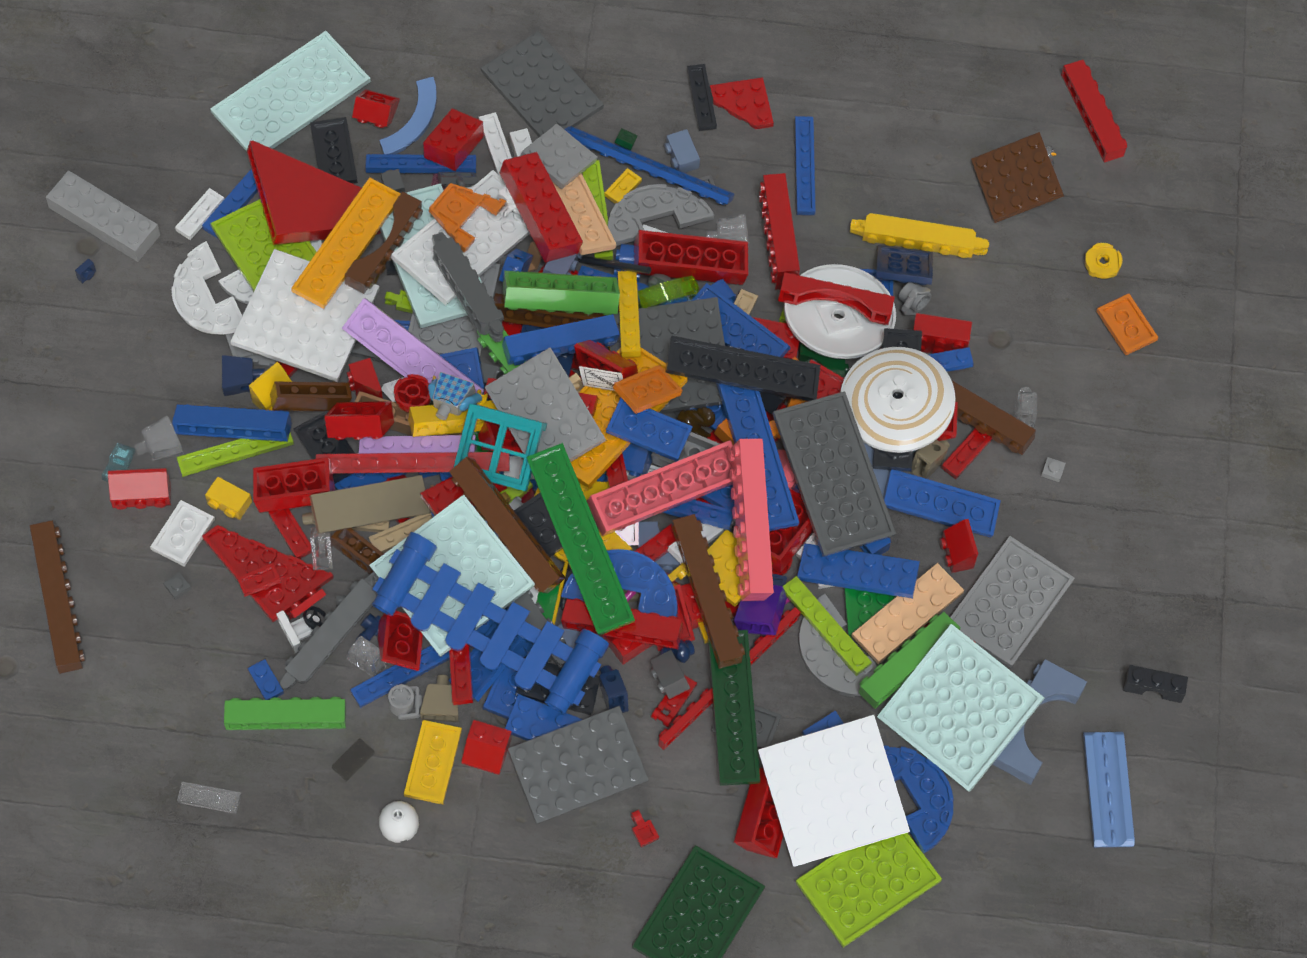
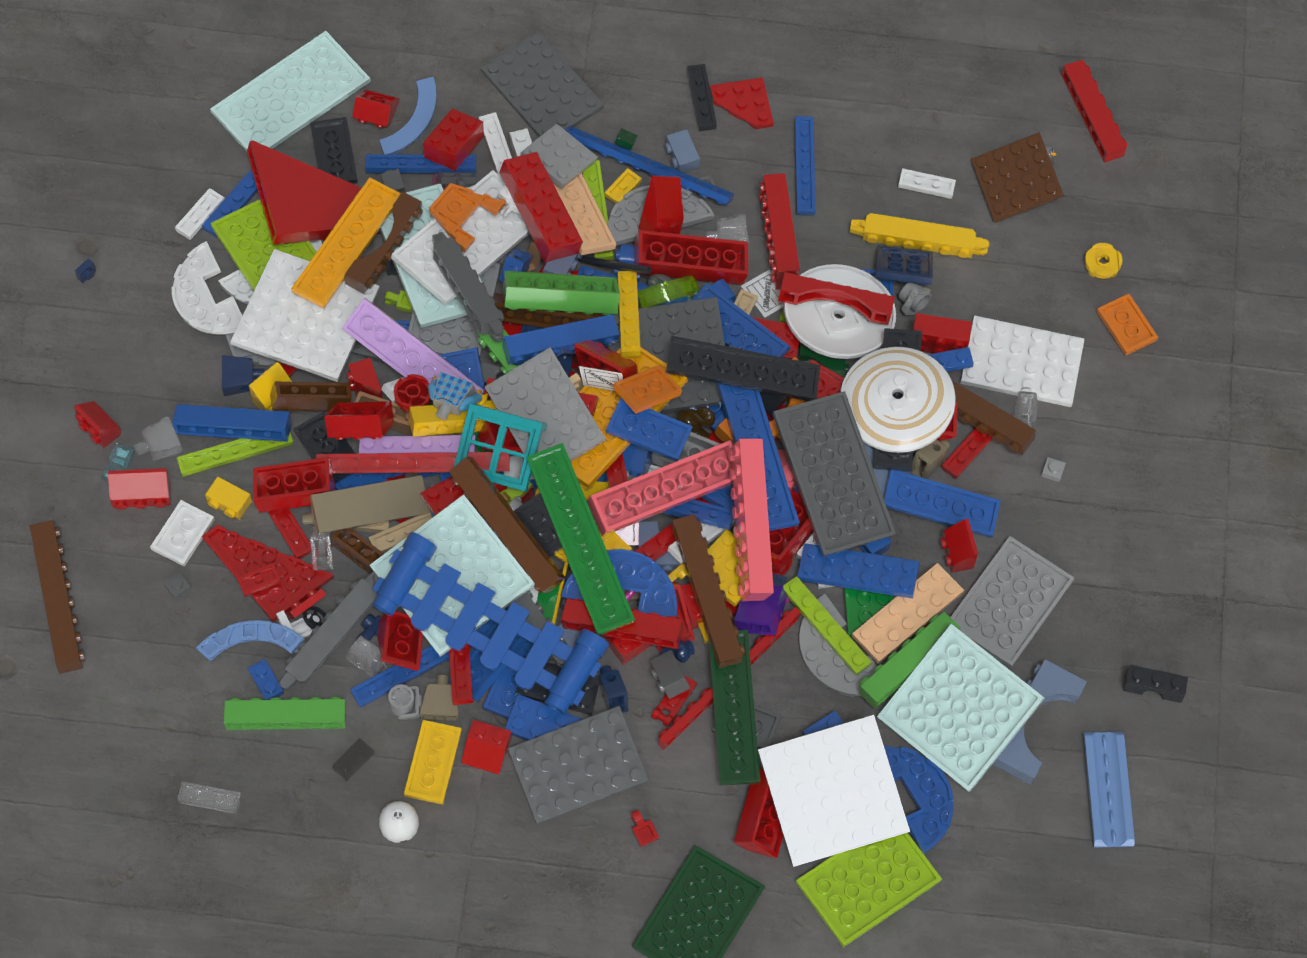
light grey brick [46,170,160,262] -> none
none -> red slope [74,401,121,448]
none -> medium blue tile [196,620,305,661]
none -> red slope [638,175,684,234]
none -> white sticker [741,269,784,317]
none -> white plate [898,168,956,199]
none -> white plate [960,316,1084,407]

